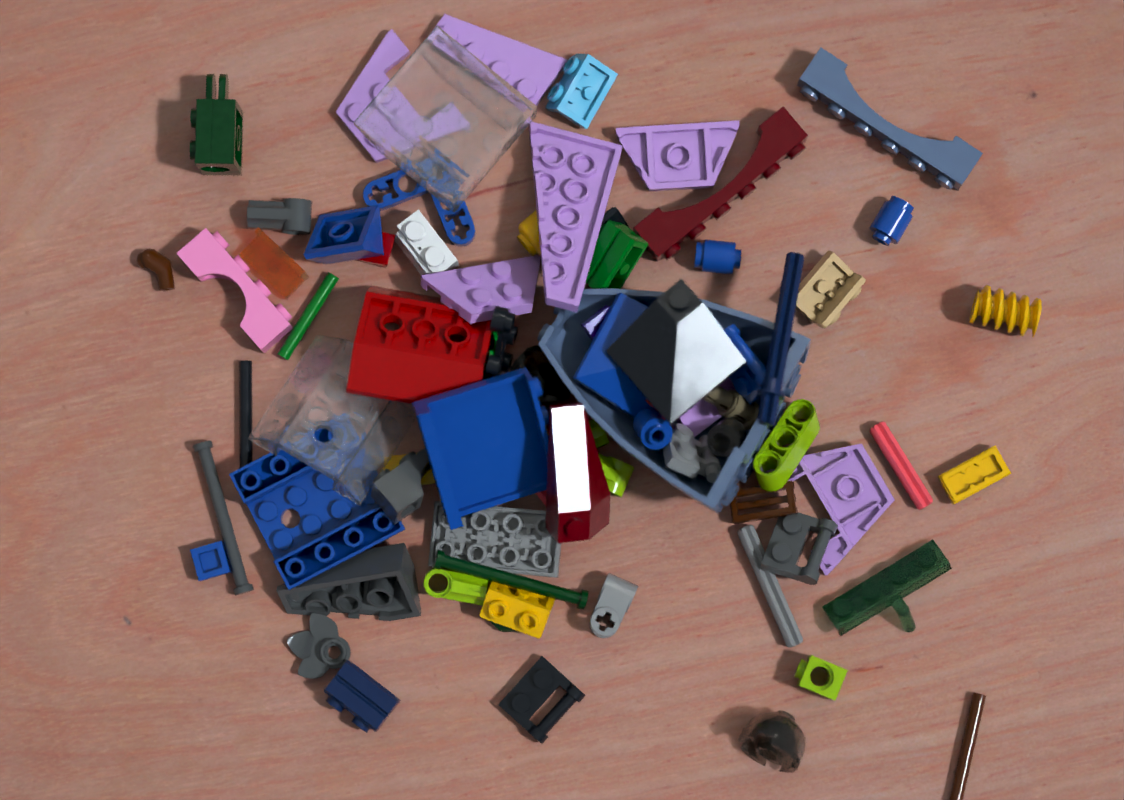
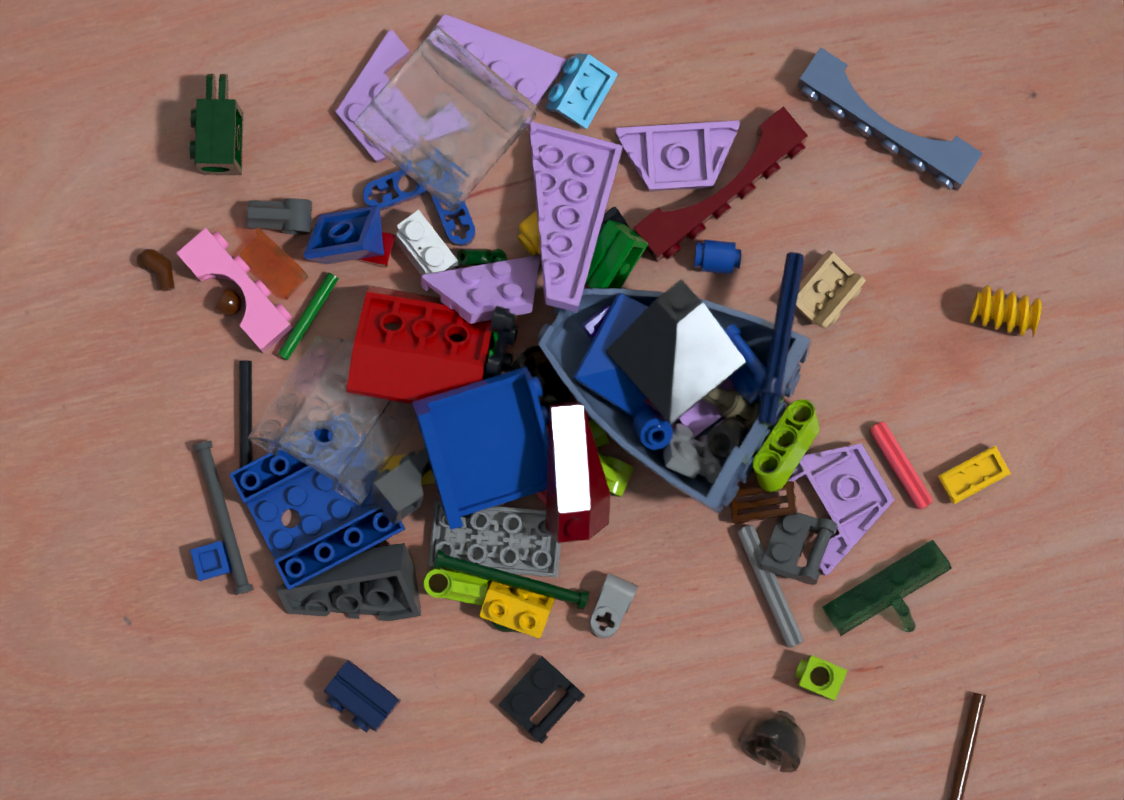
dark grey plate [287,613,351,679] -> none
blue brick [870,196,914,246] -> none
none -> reddish brown hinge [214,287,241,315]
none -> dark green arm [457,249,507,266]

